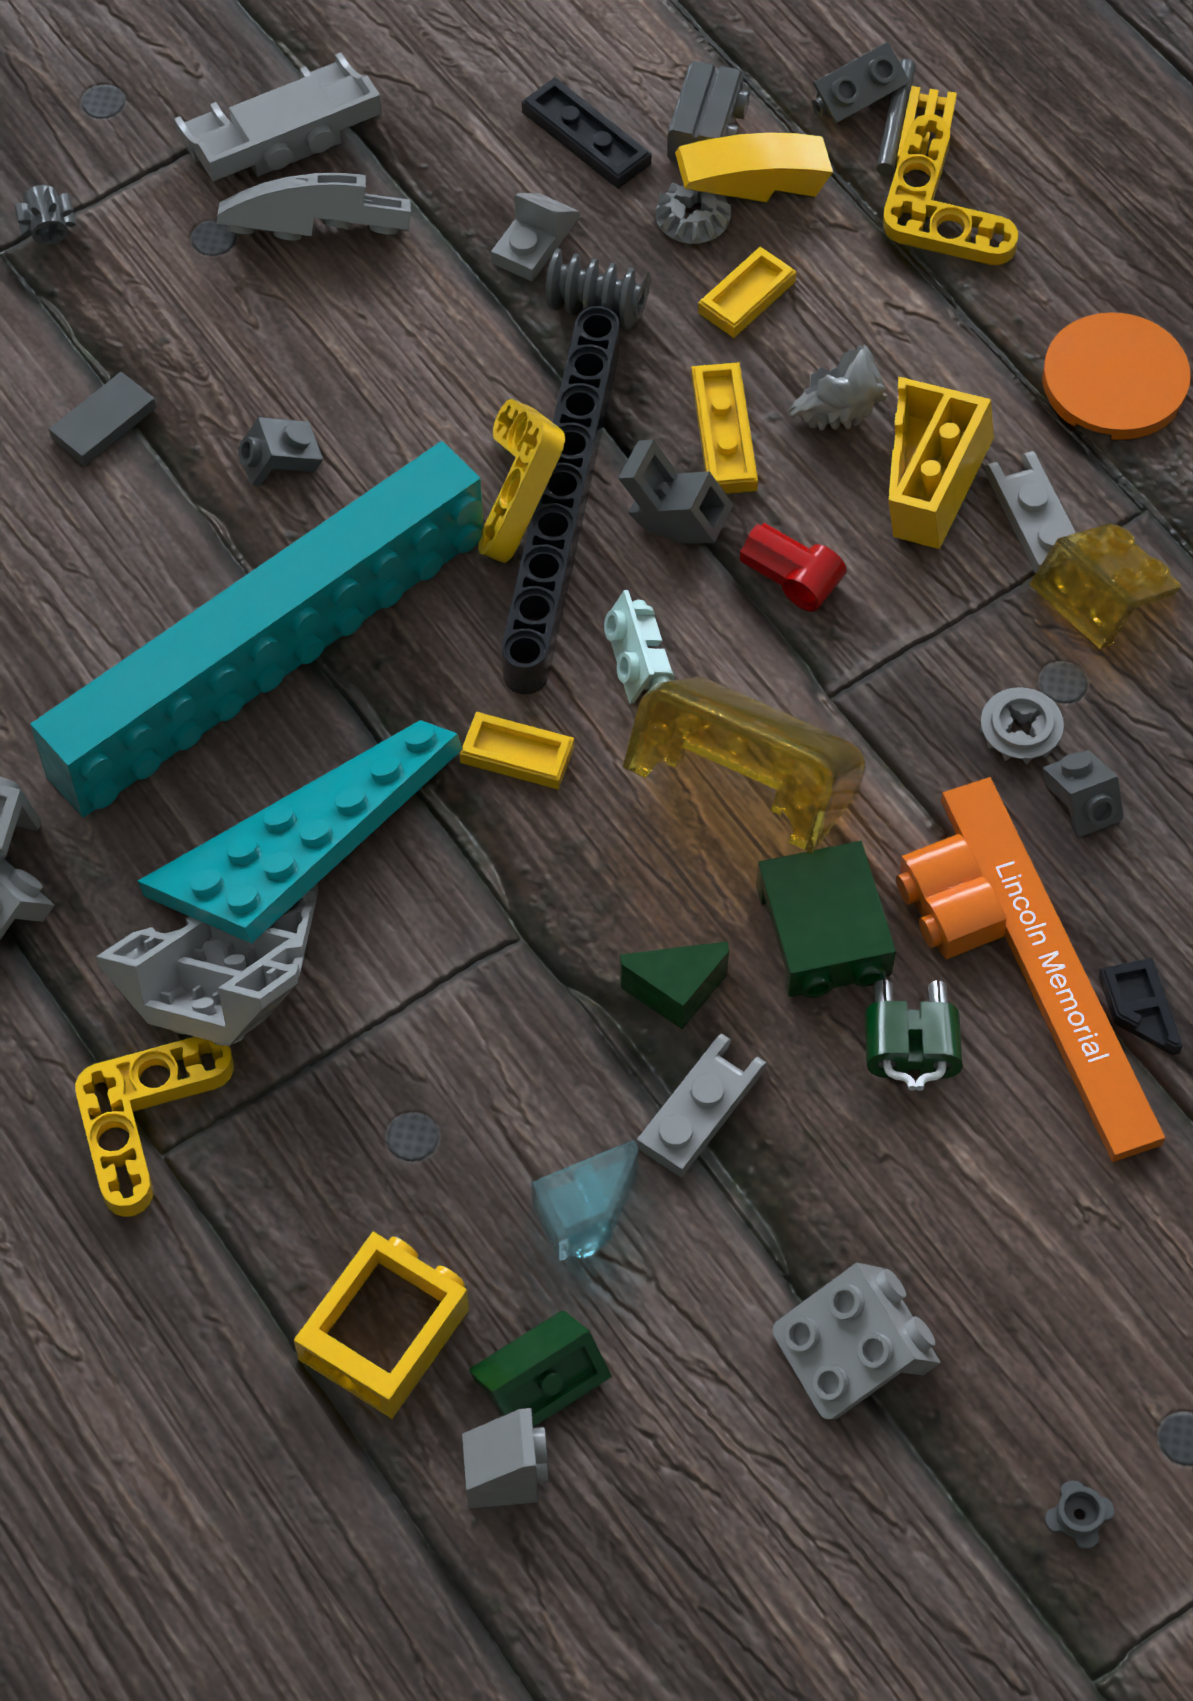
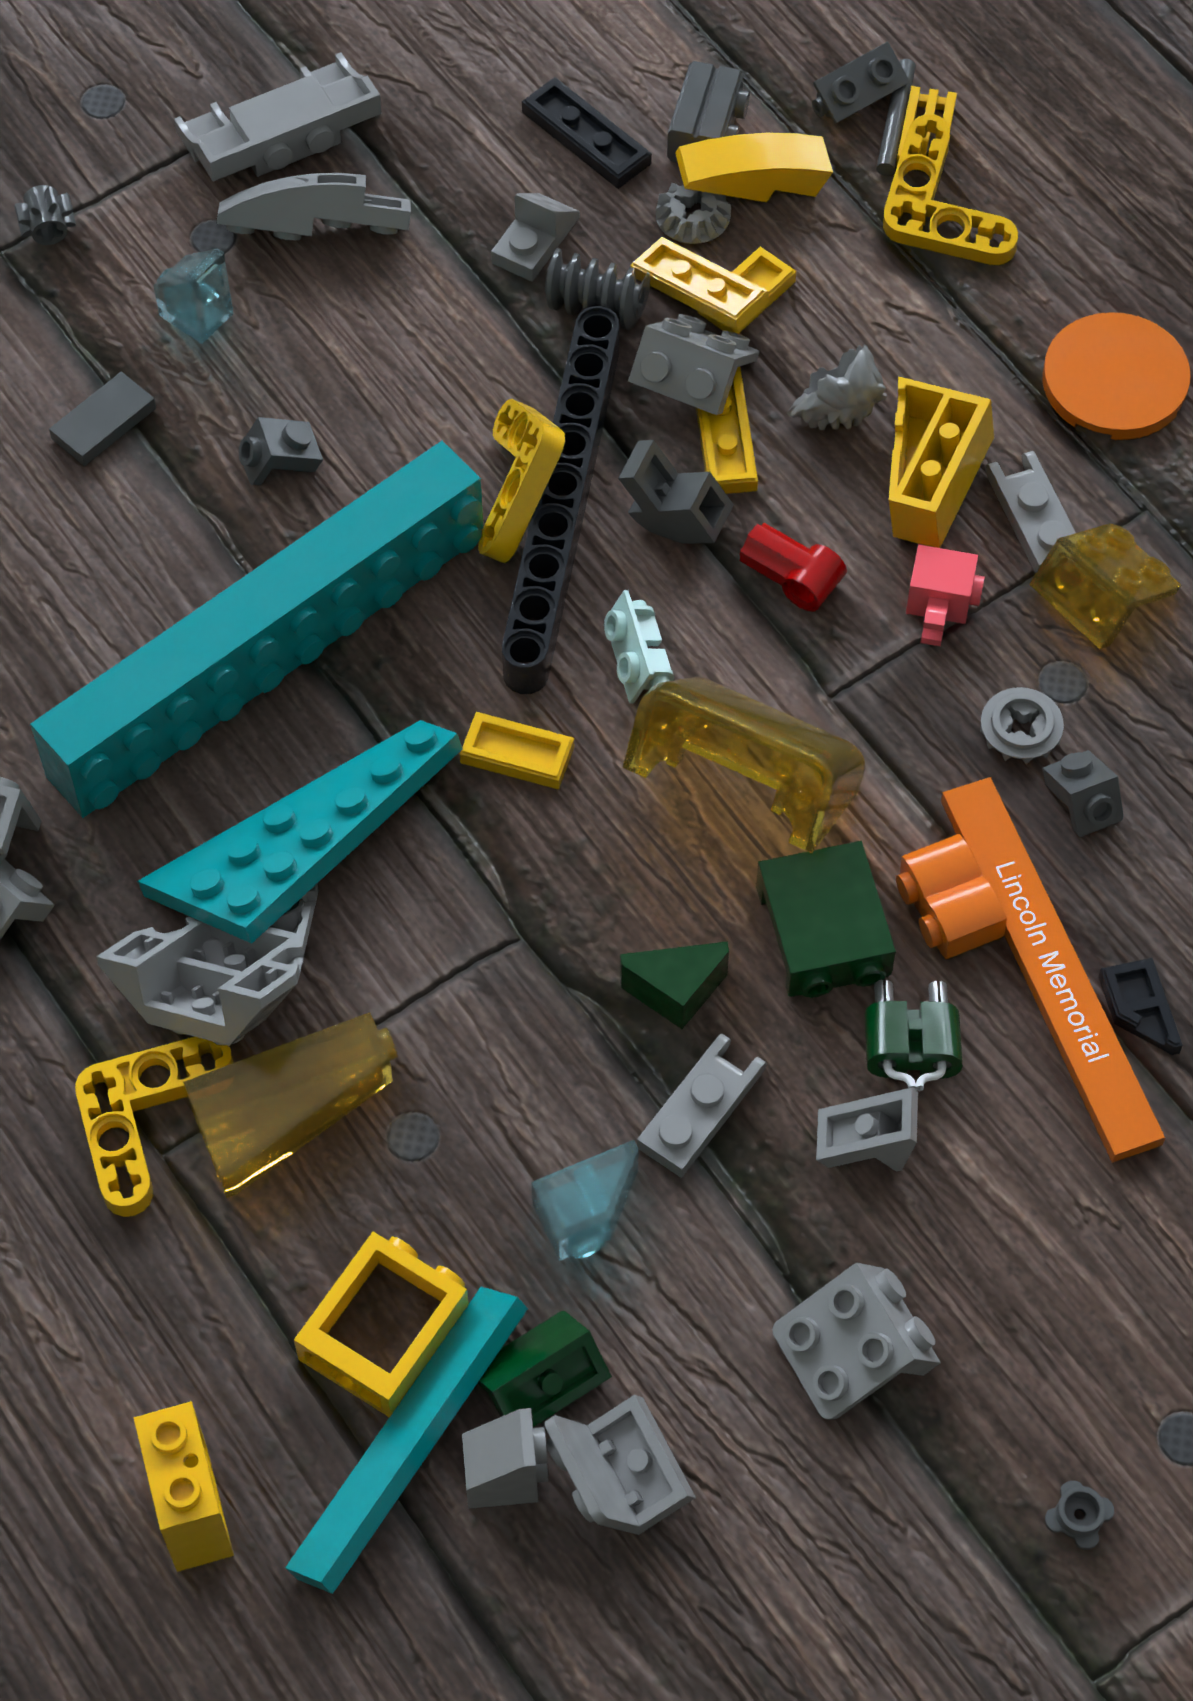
none -> yellow window [133,1401,234,1572]
none -> clear light blue slope [153,248,234,344]
none -> clear yellow slope [183,1012,398,1198]
none -> teal tile [285,1287,528,1594]
none -> light grey bracket [544,1394,696,1535]
none -> light grey bracket [628,314,760,415]
none -> yellow tile [630,237,770,332]
none -> light grey slope [816,1087,918,1171]
none -> coral brick [906,544,985,647]

